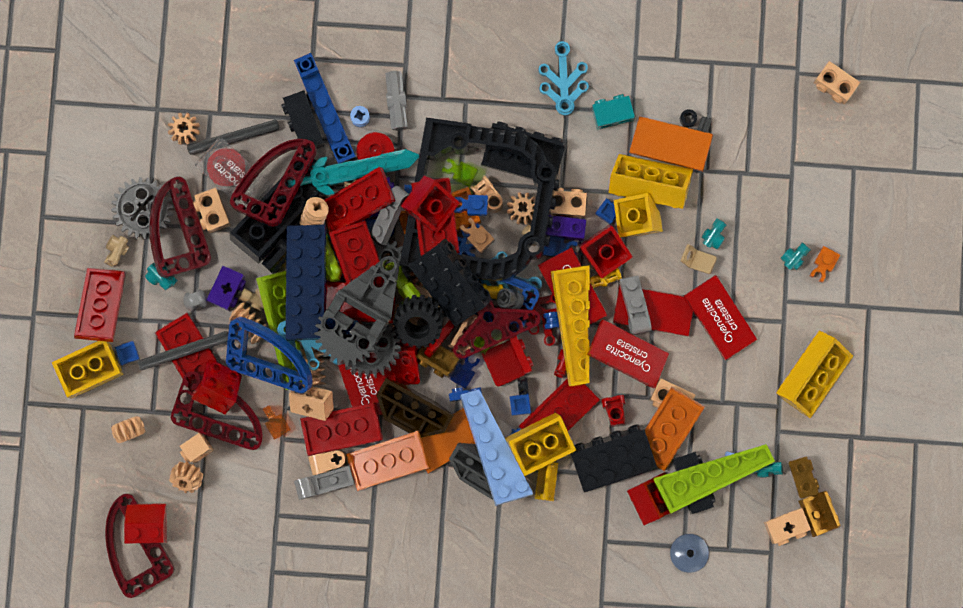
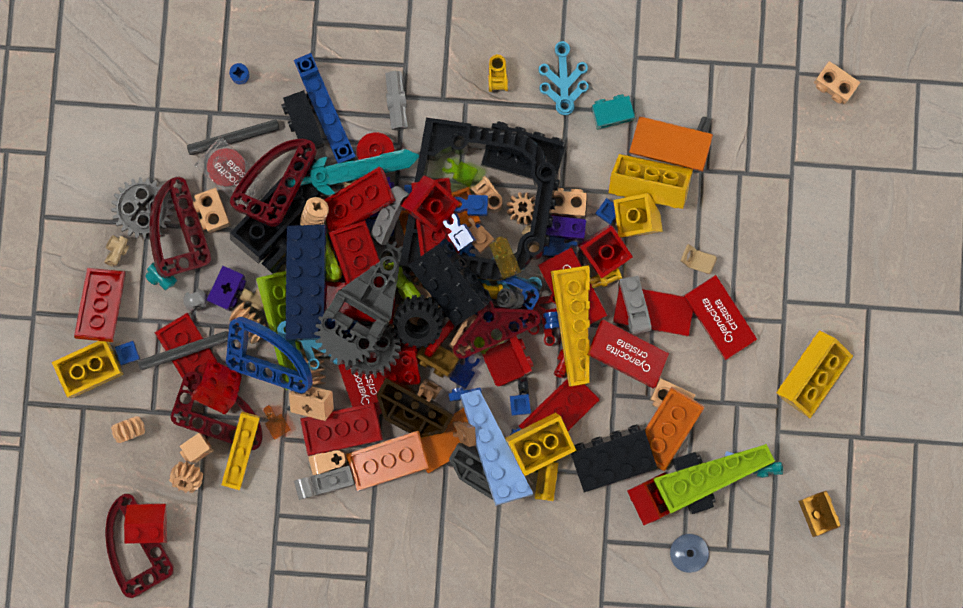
light nougat gear [168,113,200,145] -> none
light blue wheel [350,106,370,127] -> none
red plate [601,395,625,427] -> none
black bush [679,109,697,128] -> none
teal plate [701,218,727,250] -> none
light nougat brick [764,508,811,546] -> none
teal plate [781,242,811,270] -> none
pearl gold bracket [788,456,820,499] -> none
orange plate [809,246,840,283] -> none
none -> yellow plate [221,411,260,490]
none -> blue wheel [229,63,250,85]
none -> medium nougat plate [417,378,442,402]
none -> plate [443,214,476,251]
none -> medium nougat plate [453,421,476,447]
none -> yellow piece [488,54,508,92]
none -> clear yellow hinge [489,236,521,279]

